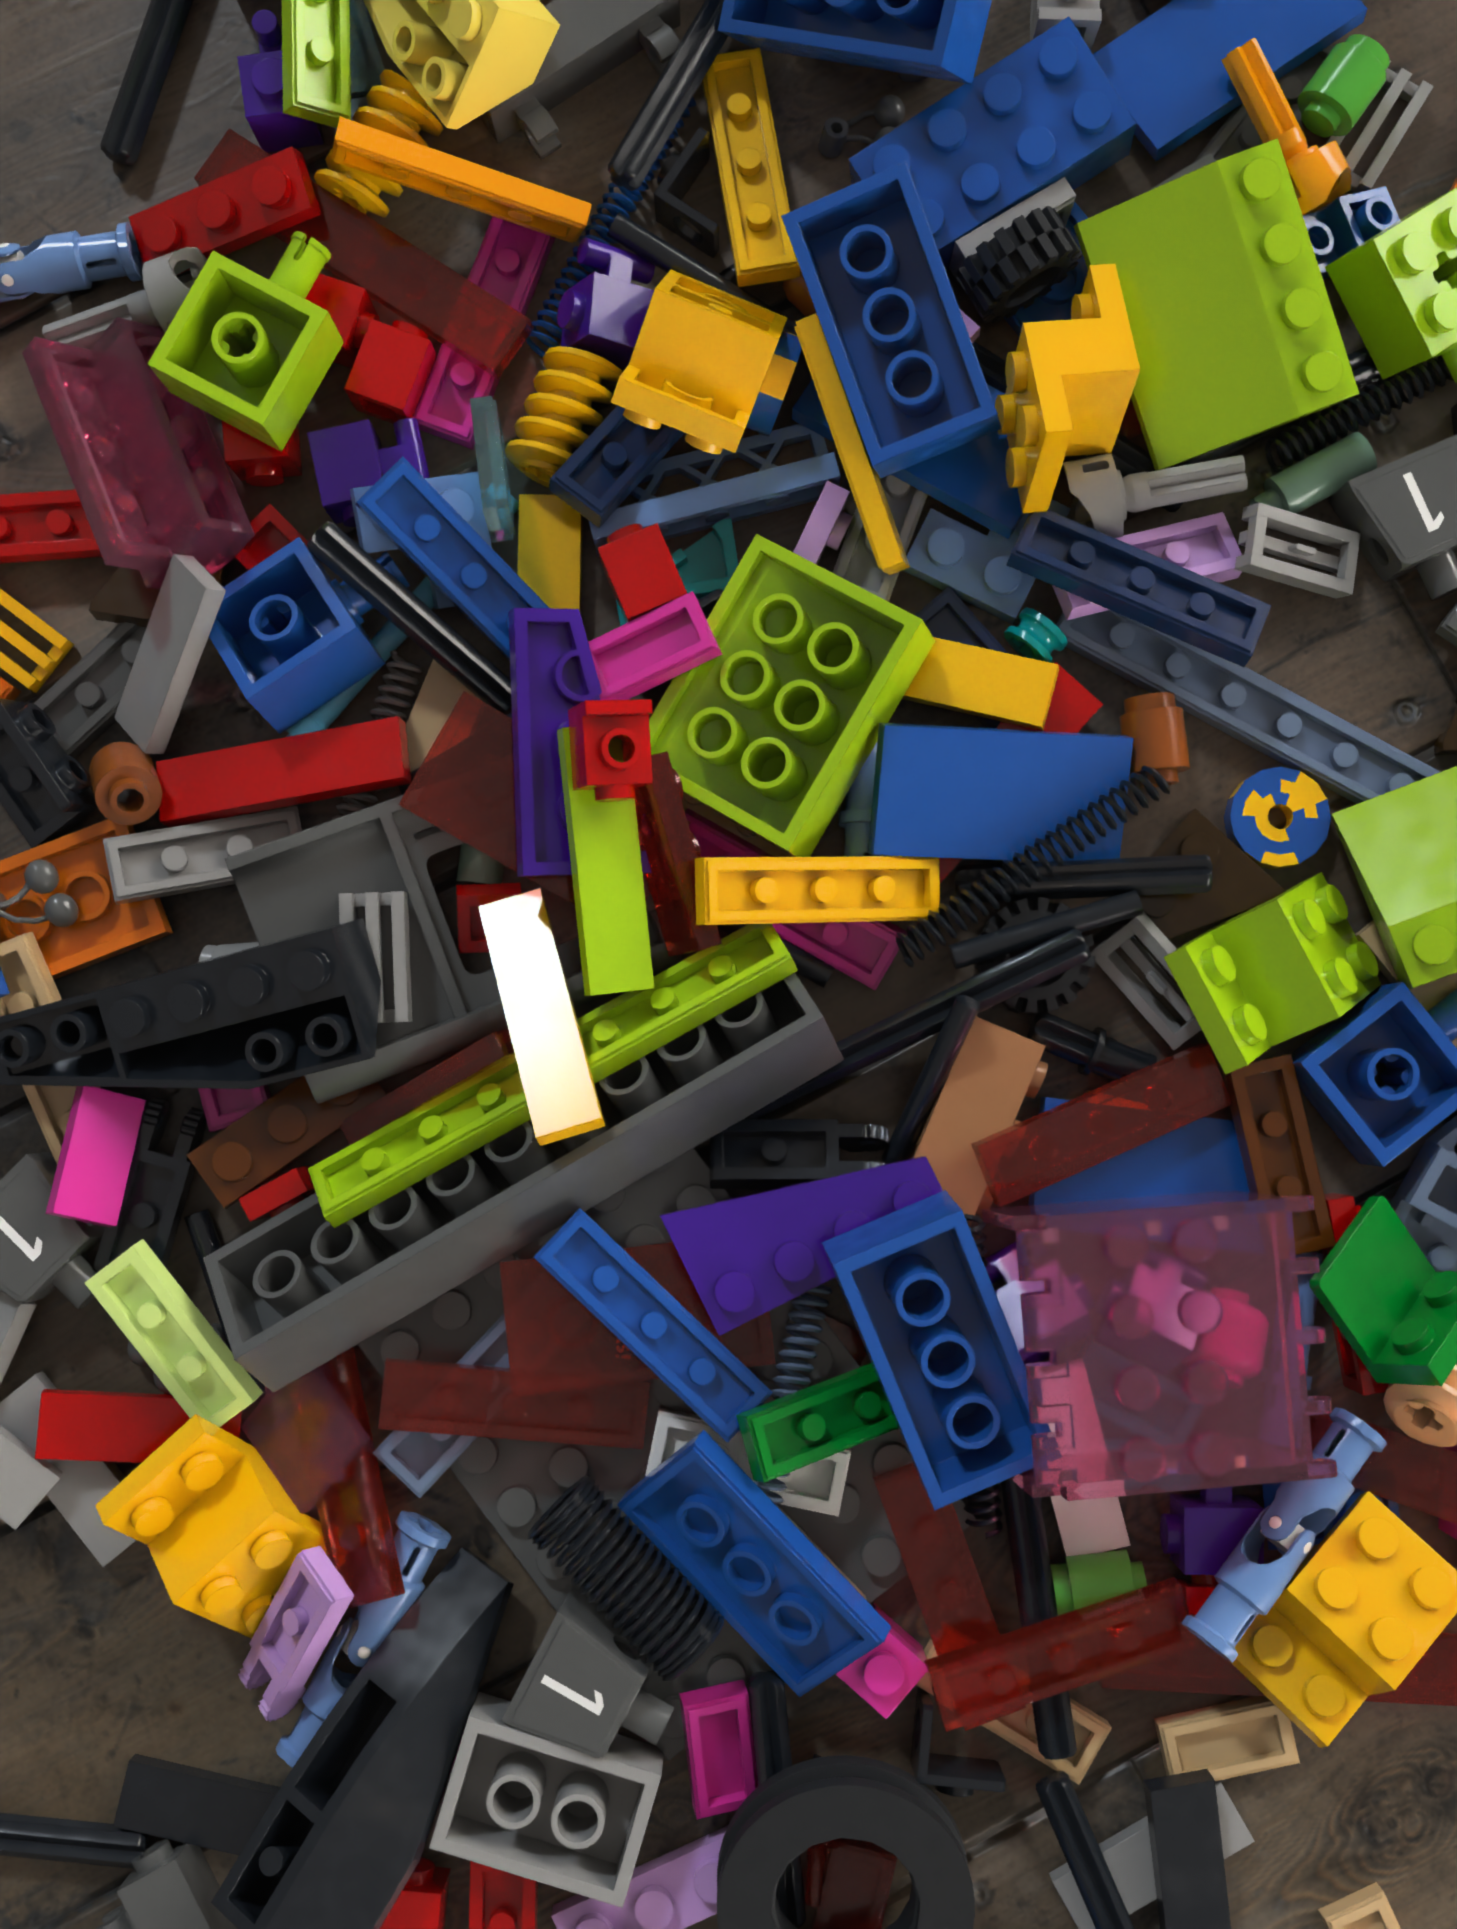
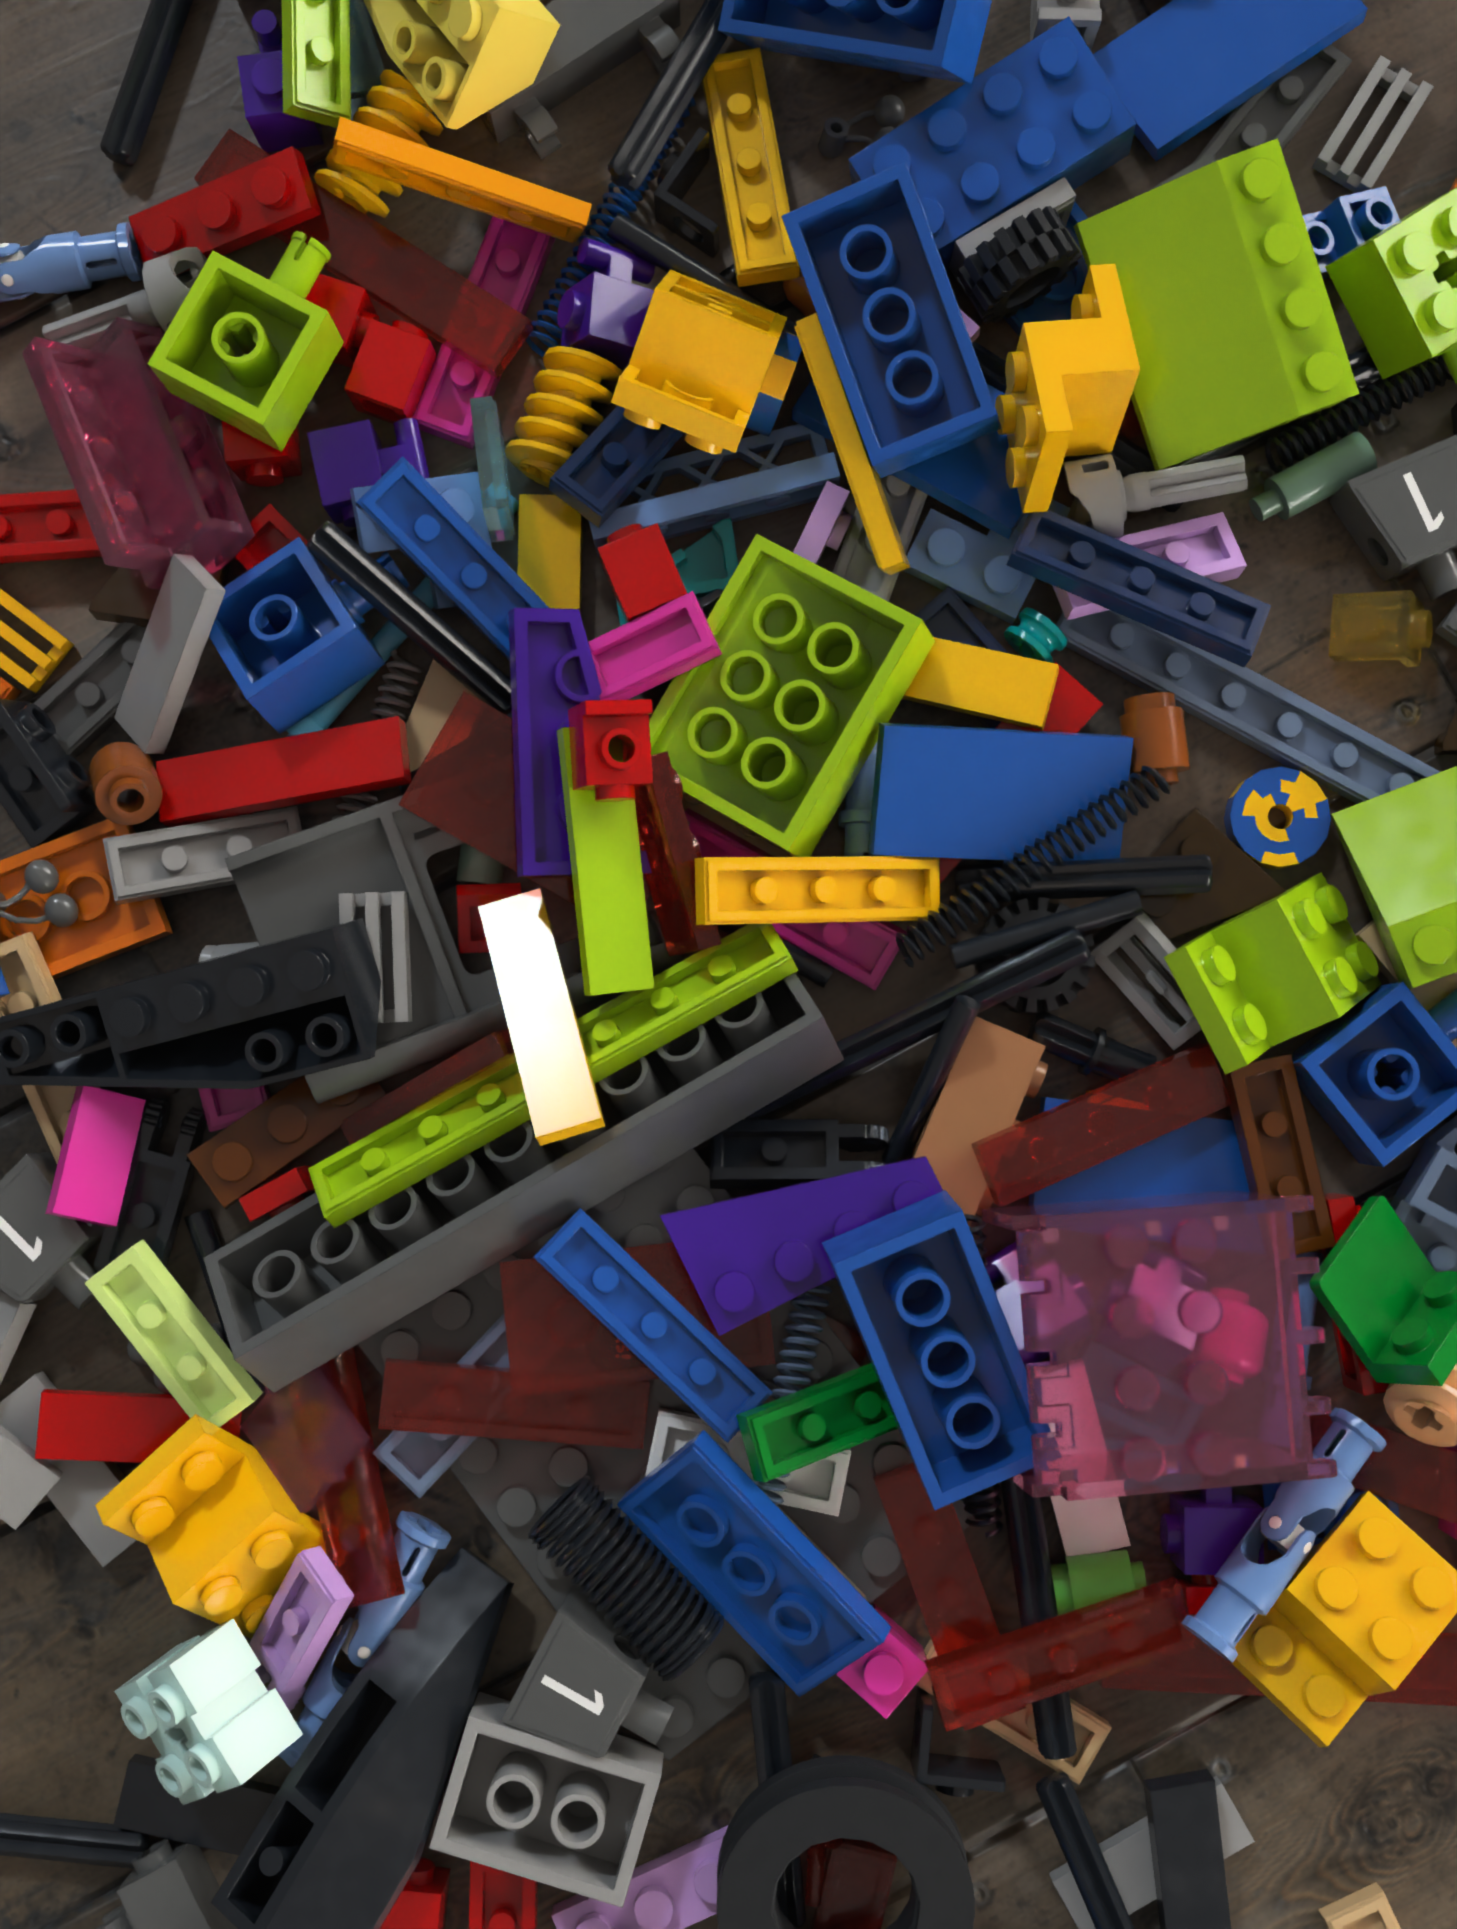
dark pink tile [679,1679,758,1820] -> none
tan tile [1154,1694,1300,1781] -> none
light orange piece [1221,38,1352,216] -> none
light grey tile [1235,502,1361,599] -> none
bright green brick [1297,34,1390,137] -> none
none -> light aqua brick [114,1619,303,1805]
none -> clear yellow bracket [1329,590,1433,667]

